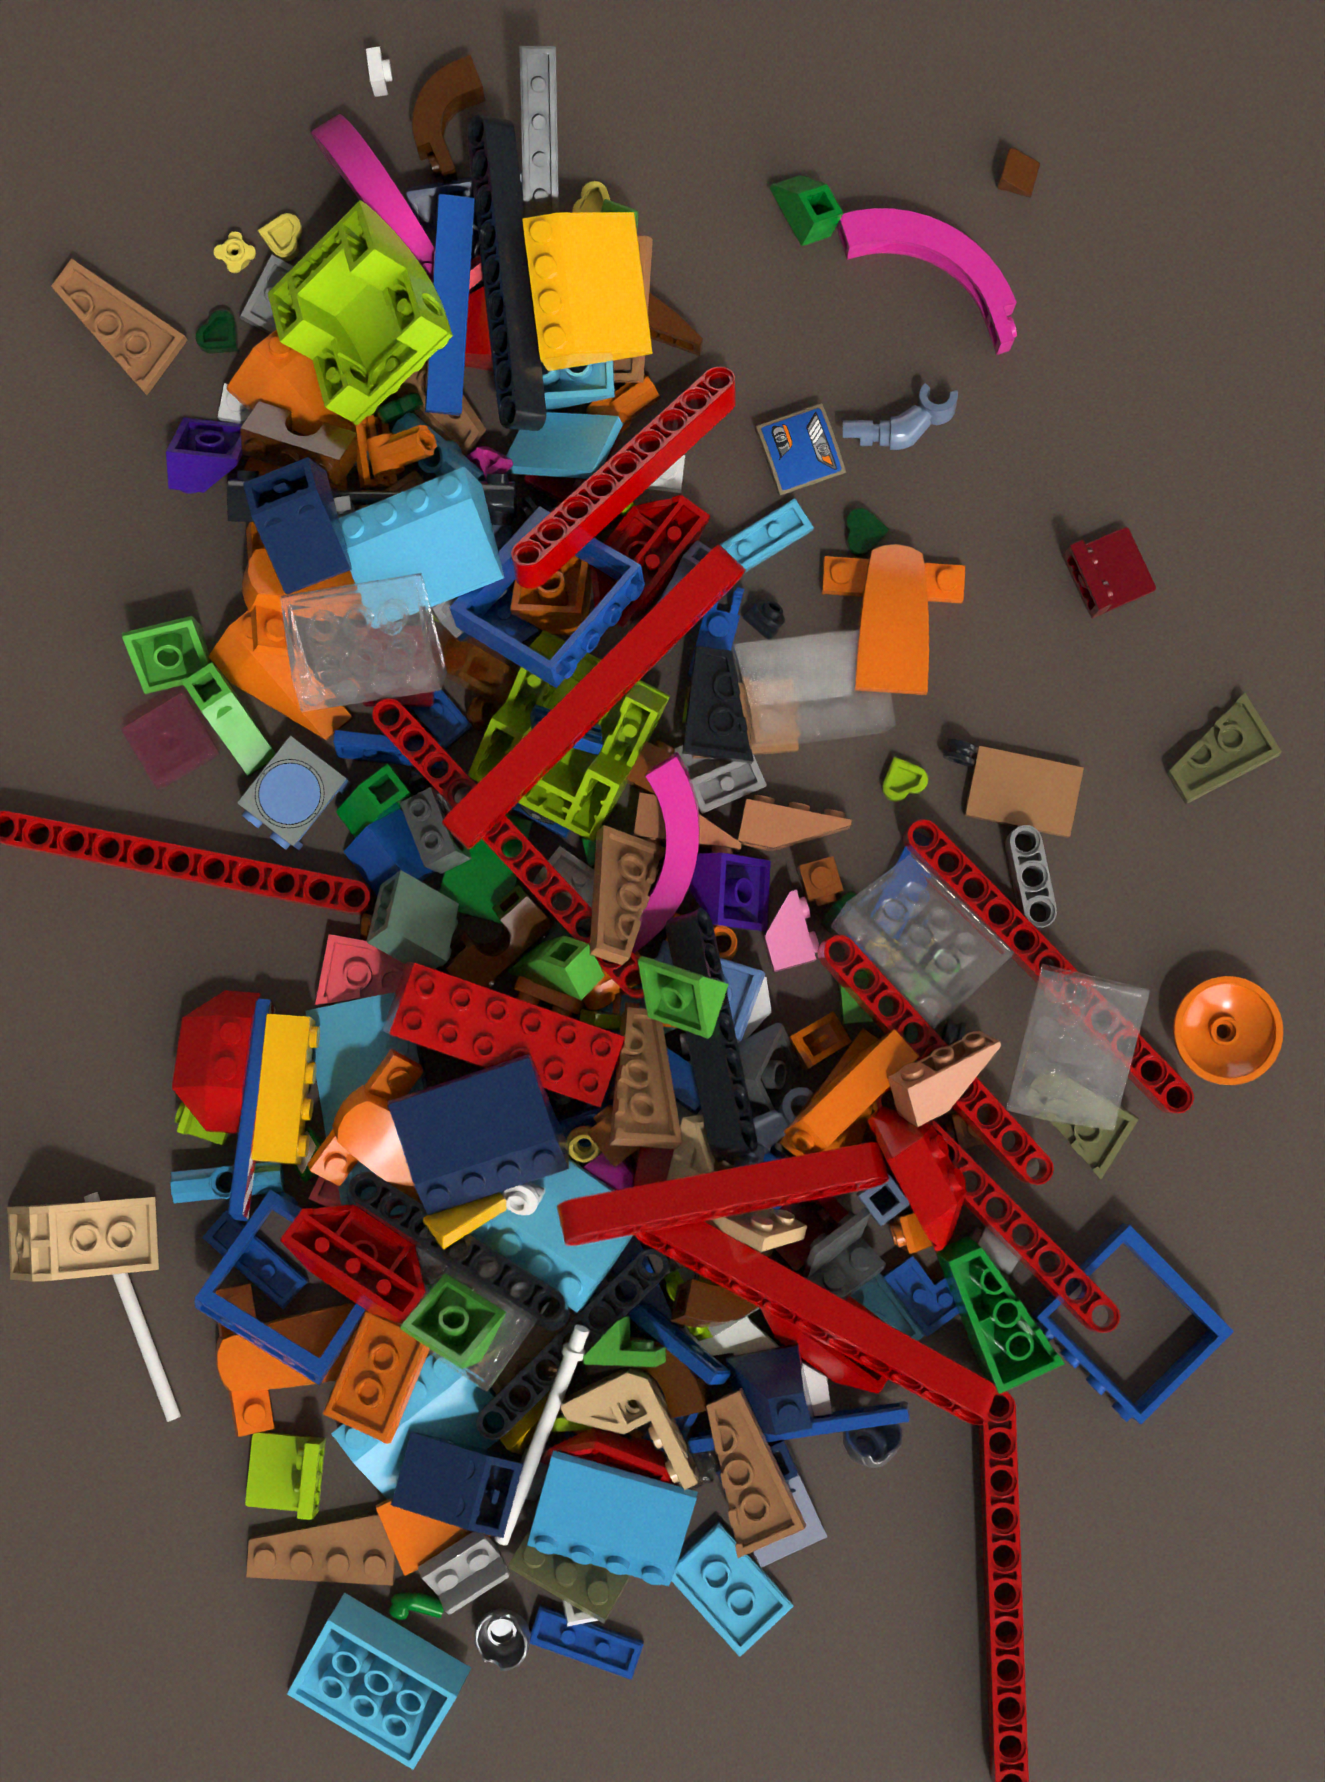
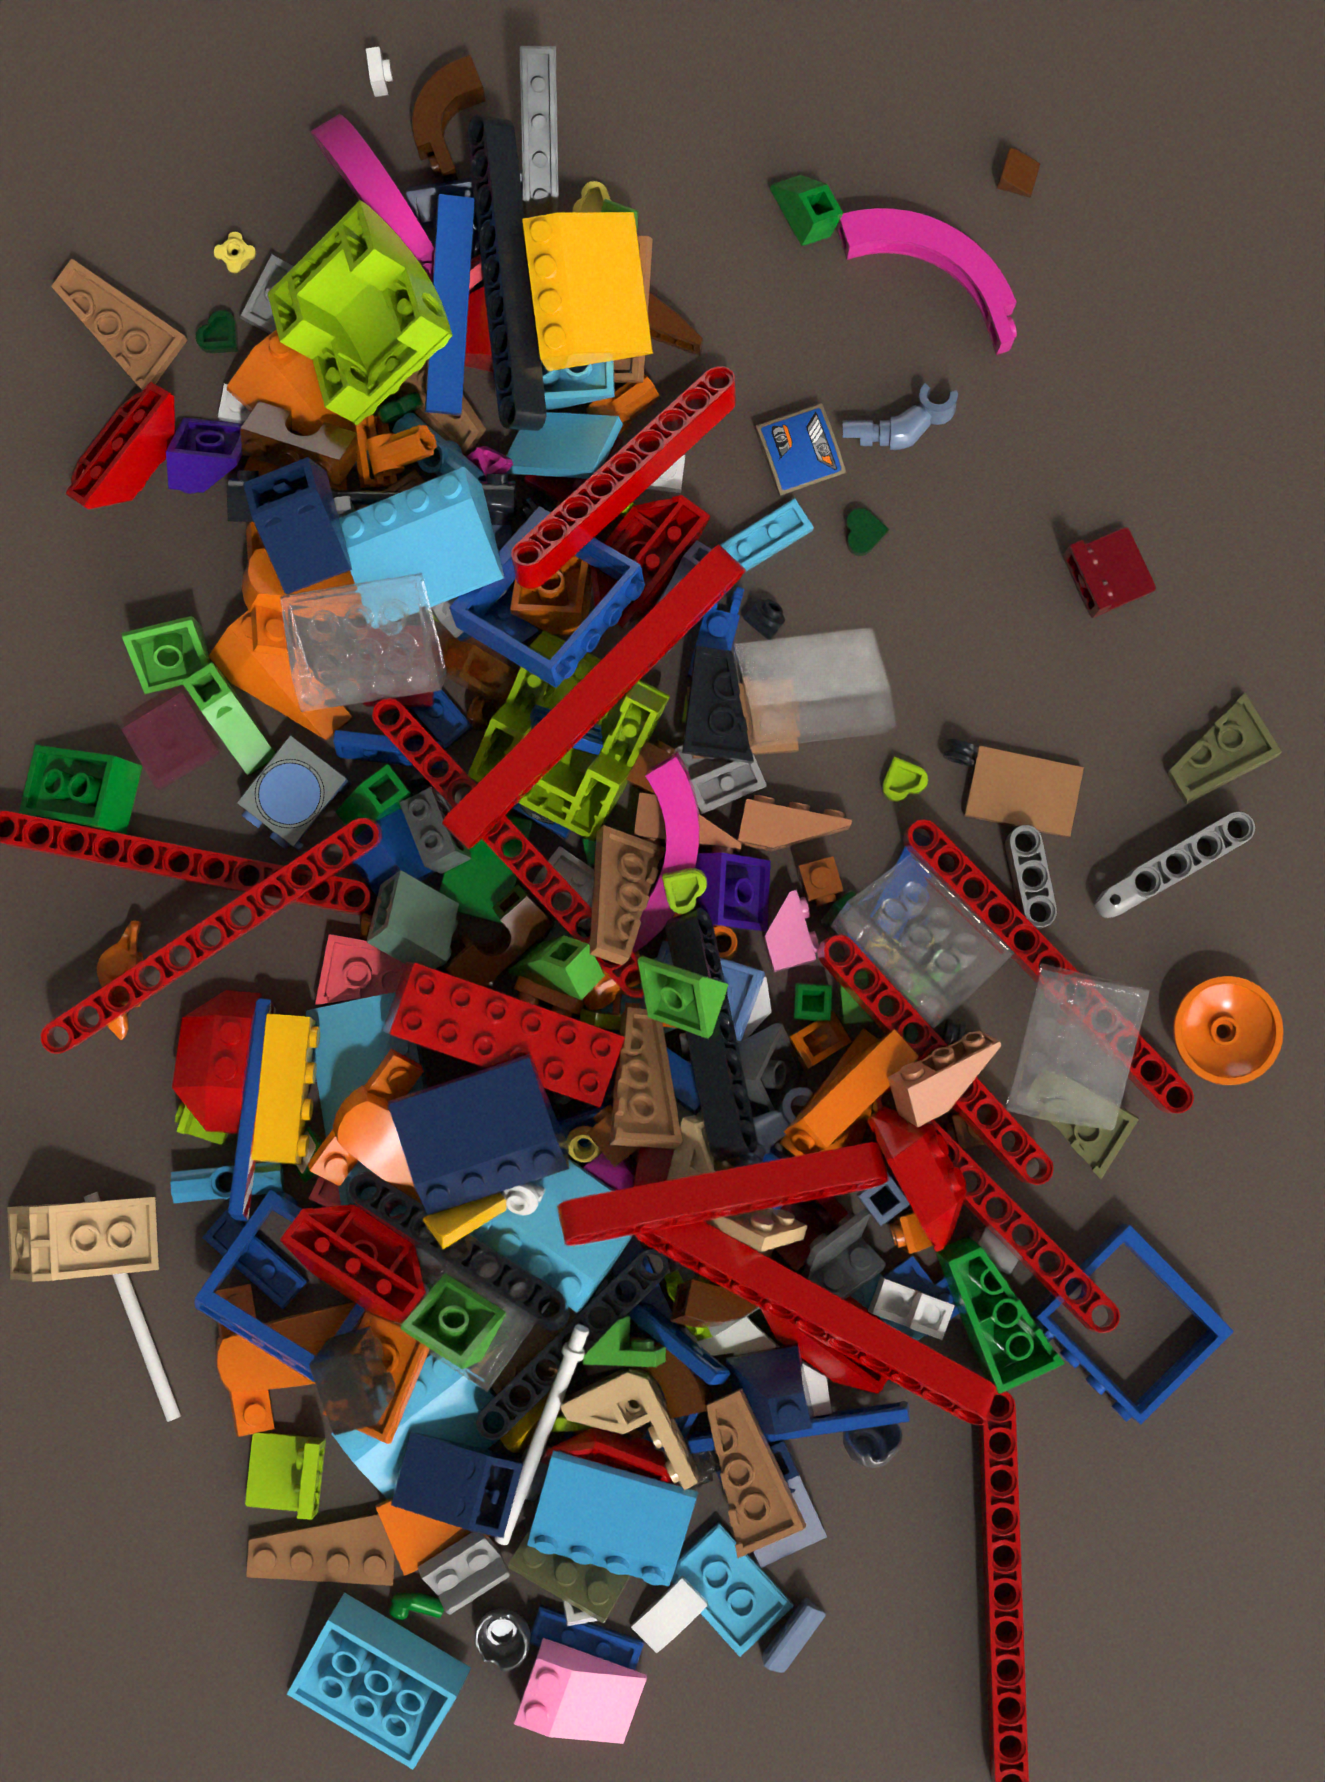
light yellow tile [258,213,302,261] -> none
orange slope [822,544,965,695] -> none
none -> green slope [19,745,143,834]
none -> red beam [41,818,382,1054]
none -> red wedge [65,382,175,510]
none -> orange animal [96,921,143,1040]
none -> clear smoke brick [309,1326,396,1436]
none -> bright pink slope [514,1638,647,1744]
none -> white slope [631,1575,708,1653]
none -> lime tile [662,868,707,914]
none -> sand blue slope [762,1597,826,1673]
none -> green slope [794,983,832,1022]
none -> white slope [868,1277,955,1340]
none -> light grey piece [1093,812,1255,918]

